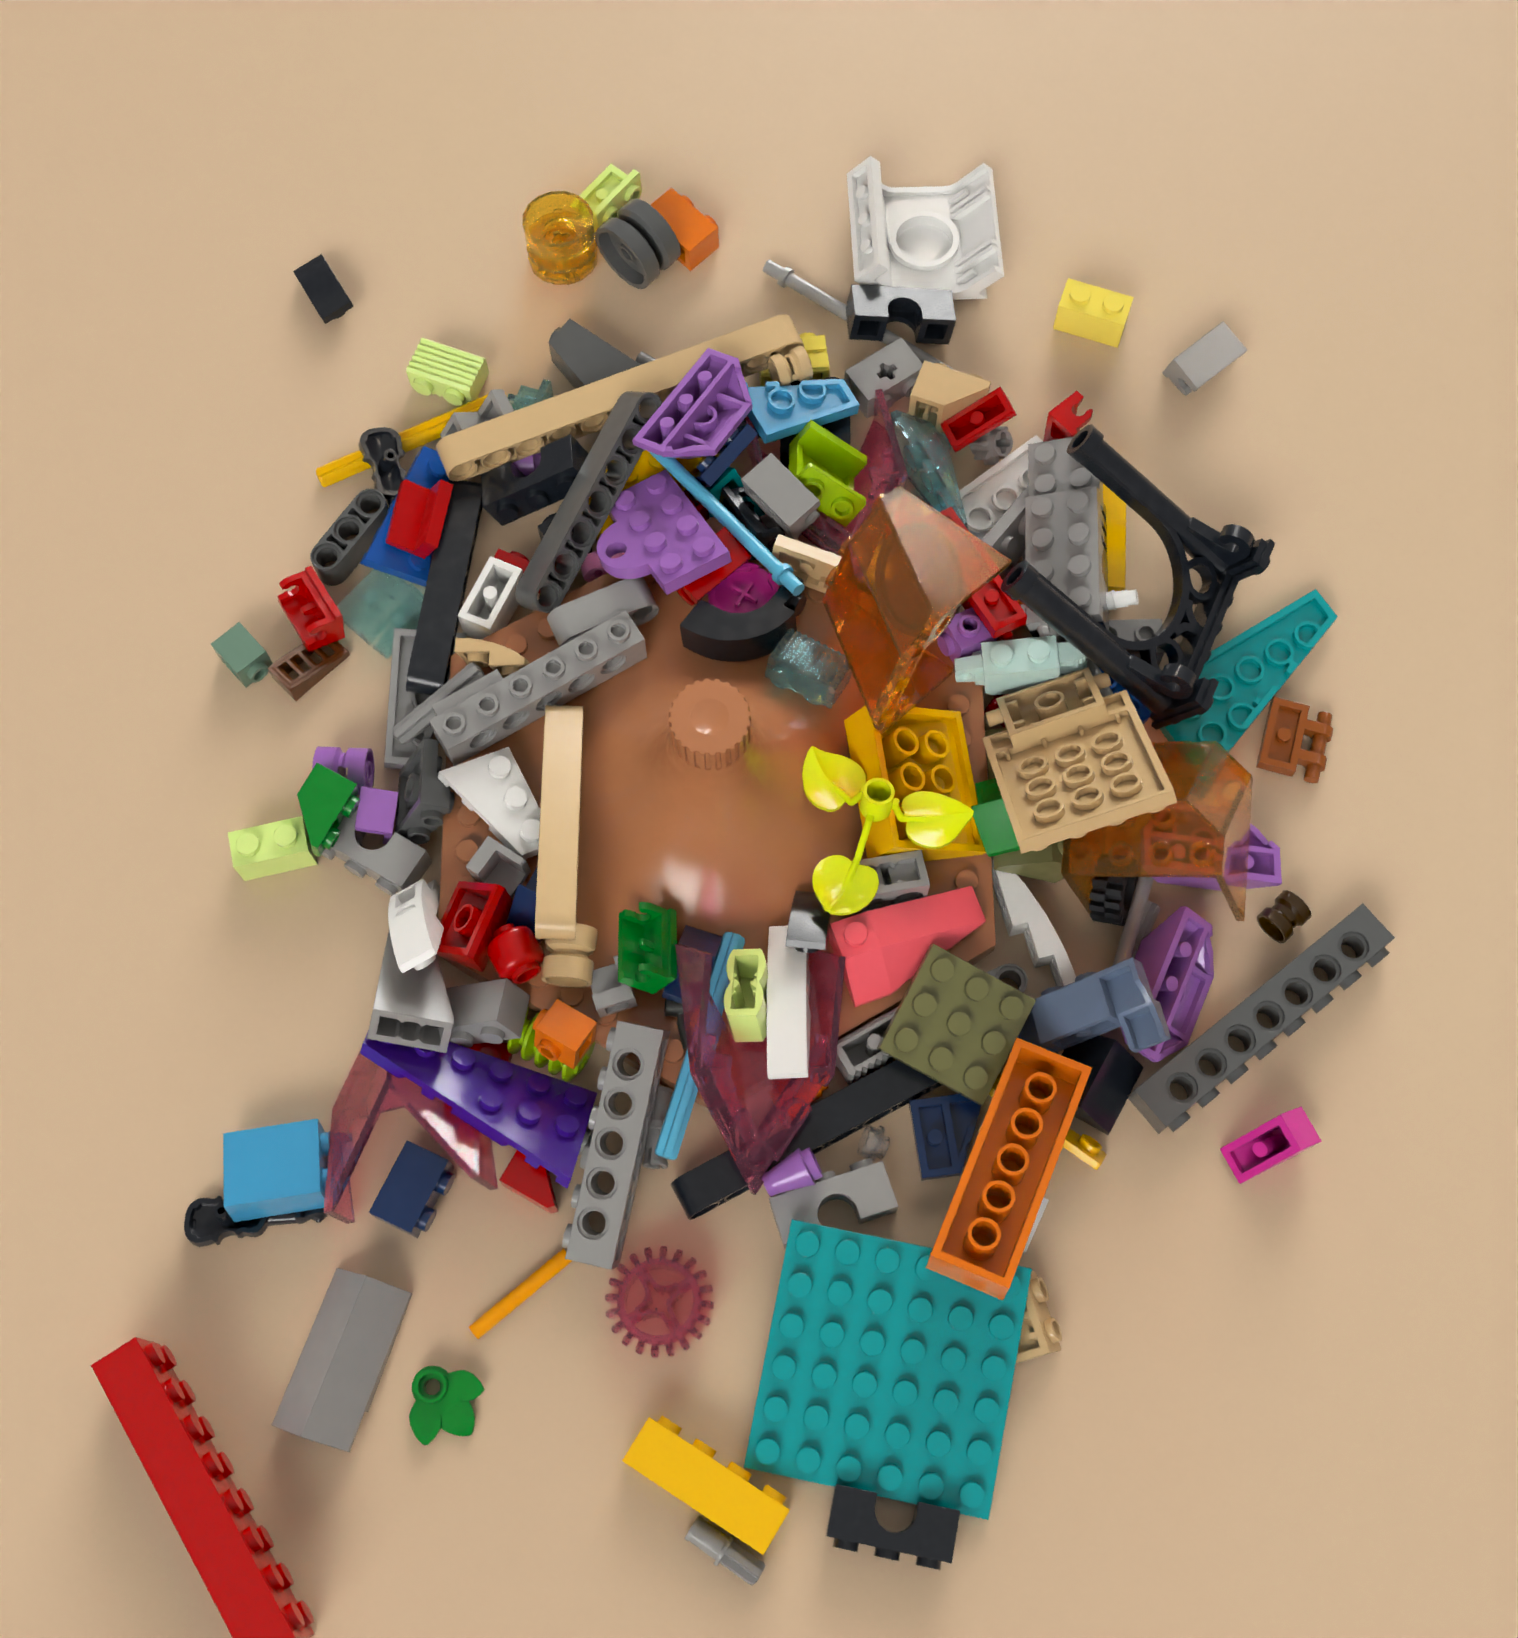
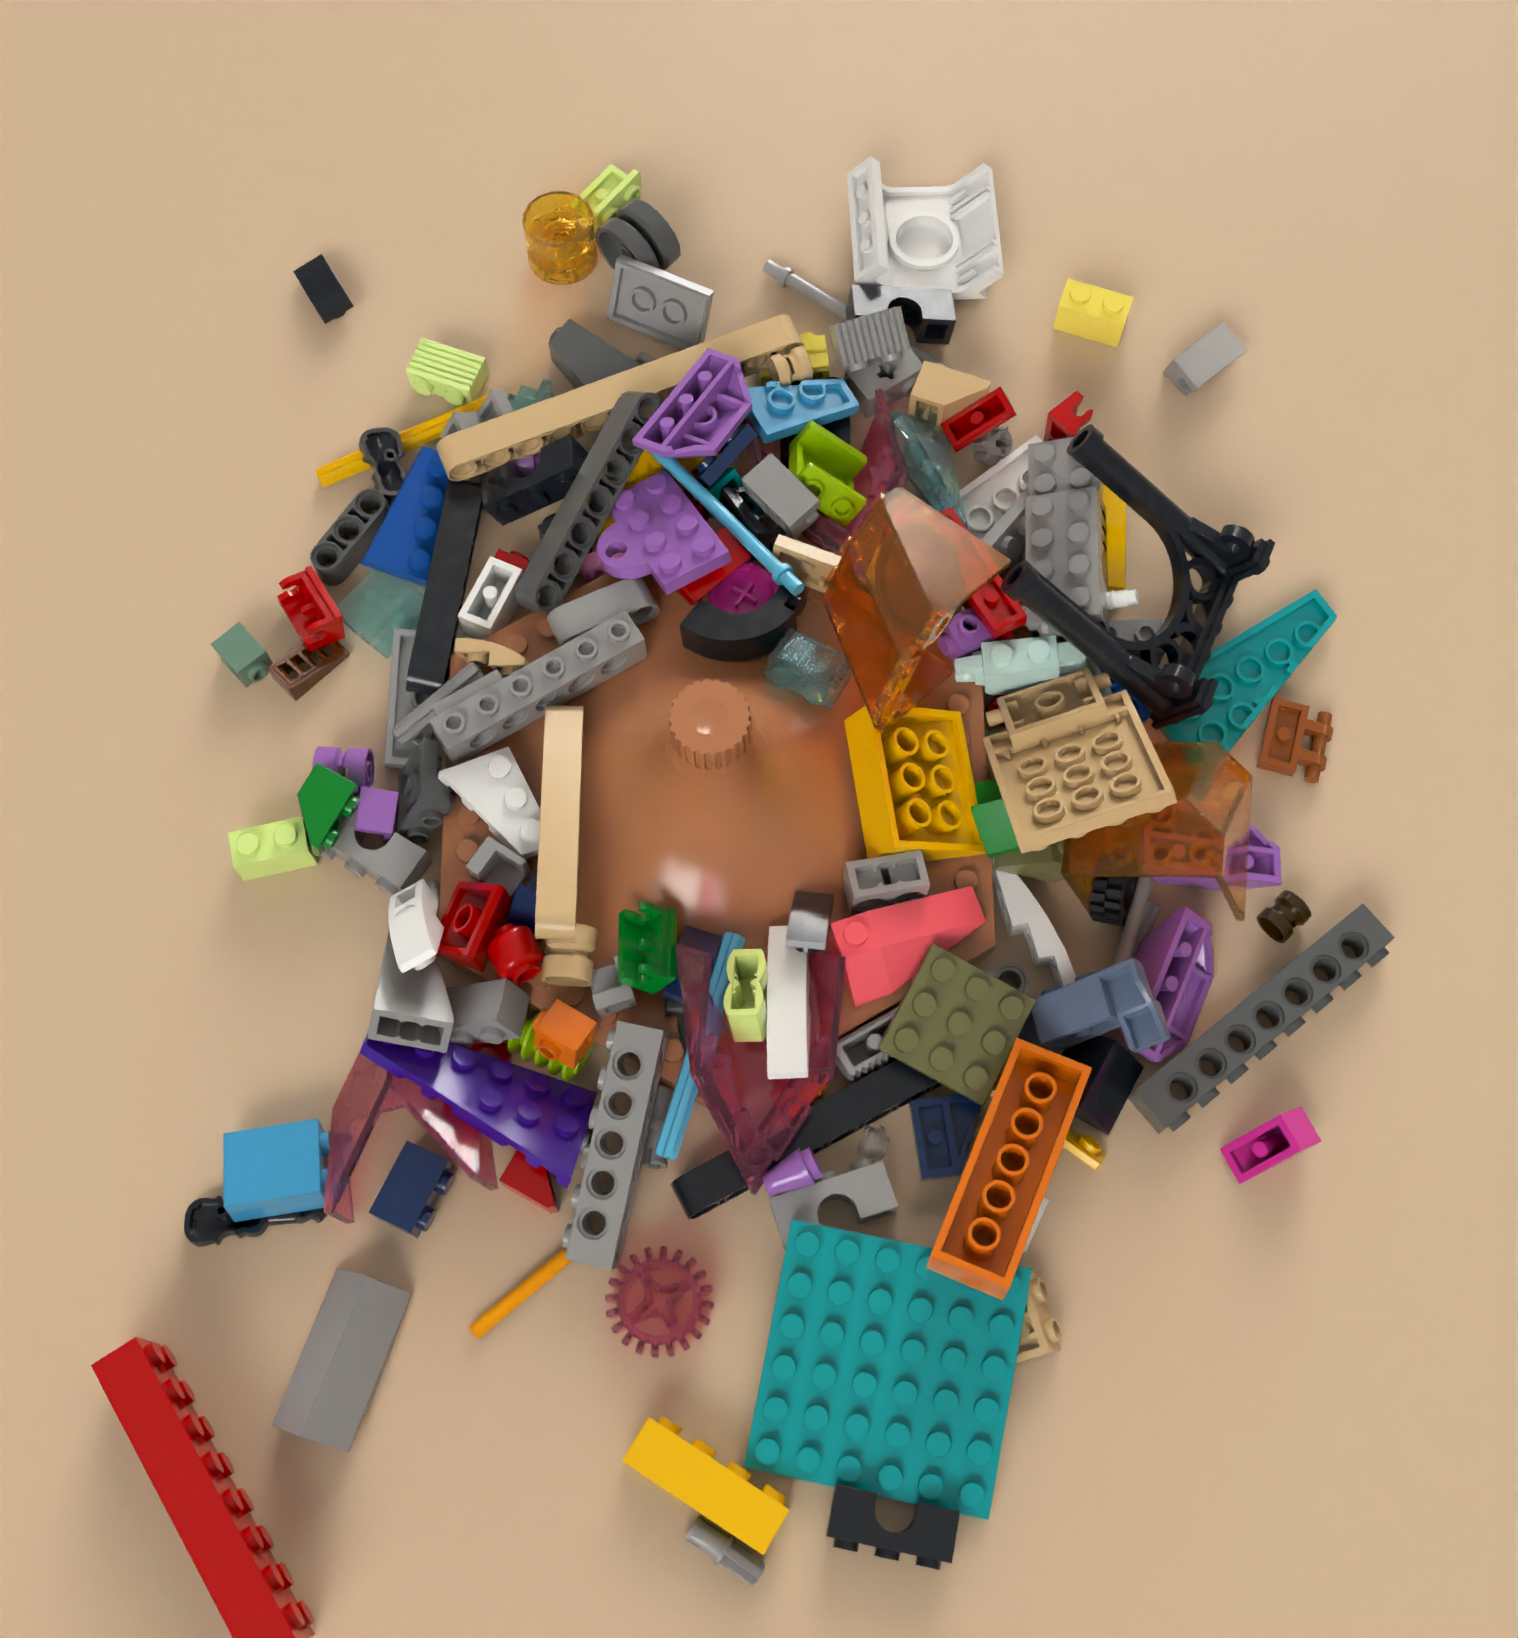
red panel [386,479,453,559] -> none
green plate [409,1366,485,1445] -> none
orange brick [651,187,719,271] -> none
neon yellow plant [802,746,974,915] -> none
none -> light grey tile [607,254,714,349]
none -> light grey brick [828,306,910,372]

